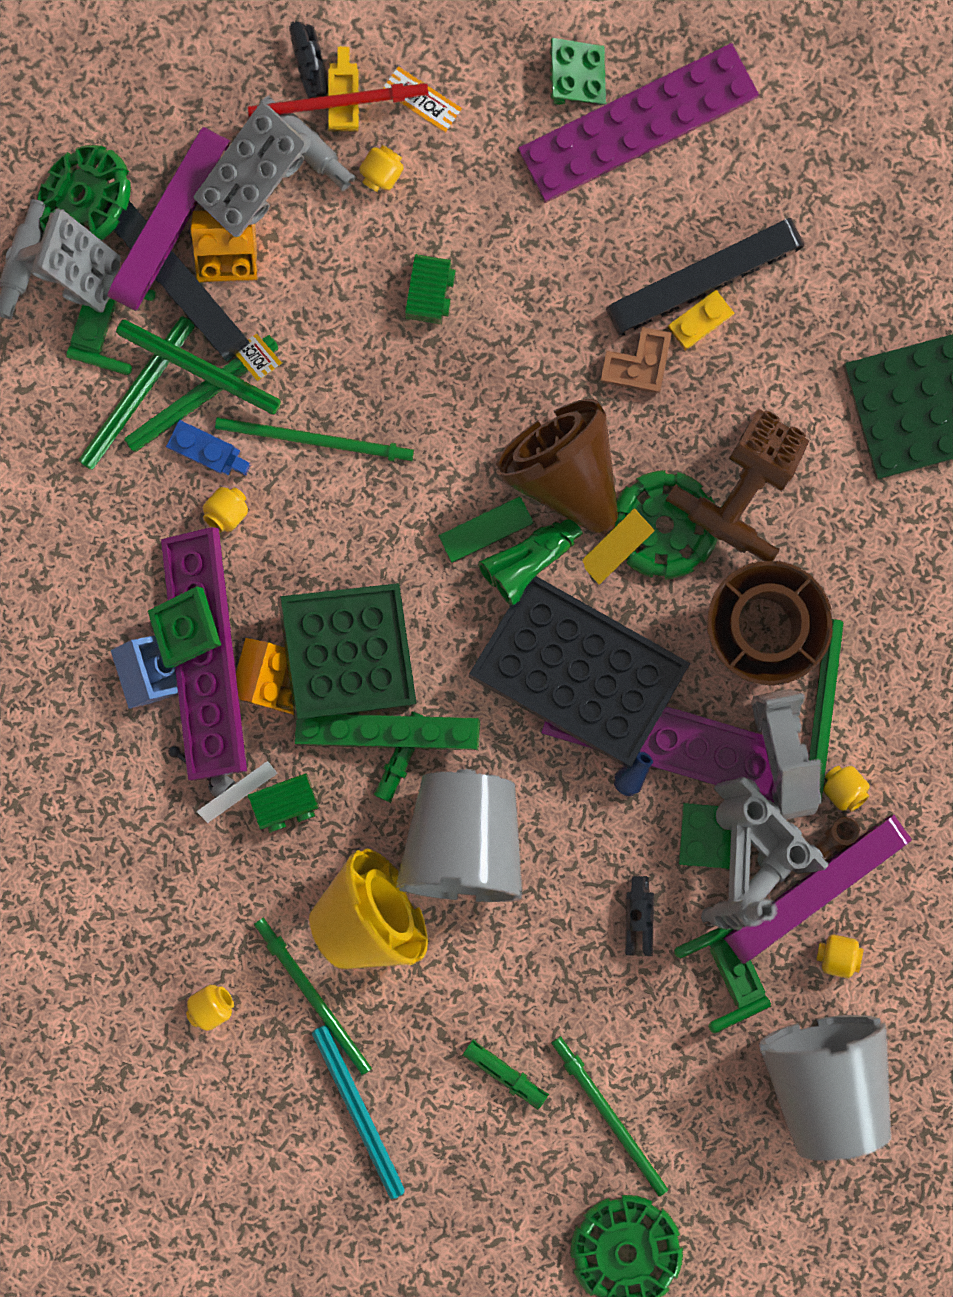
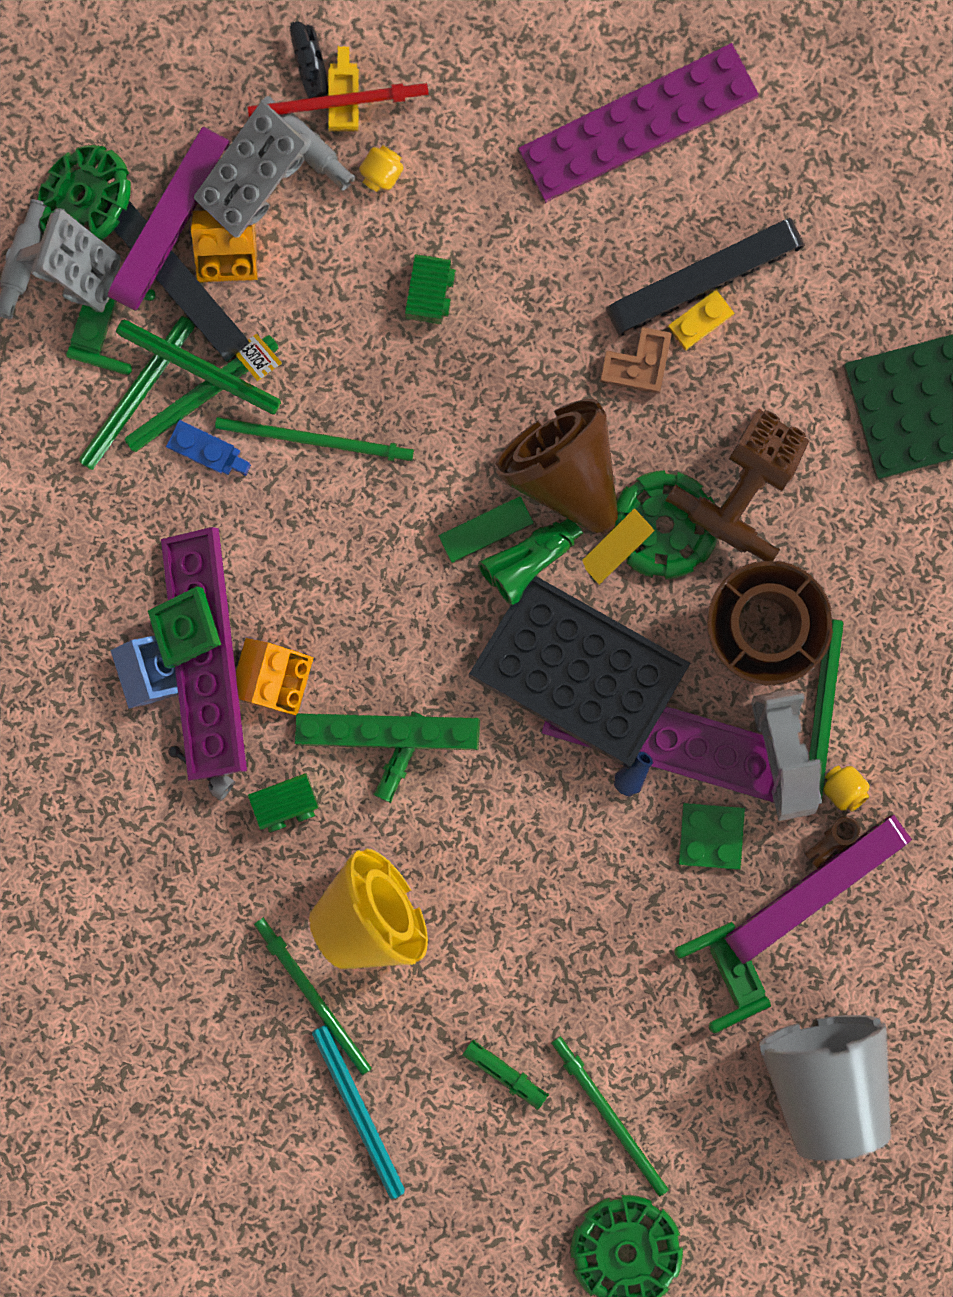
yellow head [186,984,234,1031] -> none
white sticker [197,761,278,823] -> none
yellow head [203,487,248,533] -> none
dark green plate [278,583,417,720] -> none
sticker [382,66,462,132] -> none
light grey cone [396,769,522,902] -> none
hinge [550,38,606,105] -> none
black hinge [625,876,654,956] -> none
light grey plate [701,777,828,930] -> none
yellow head [816,934,864,978] -> none

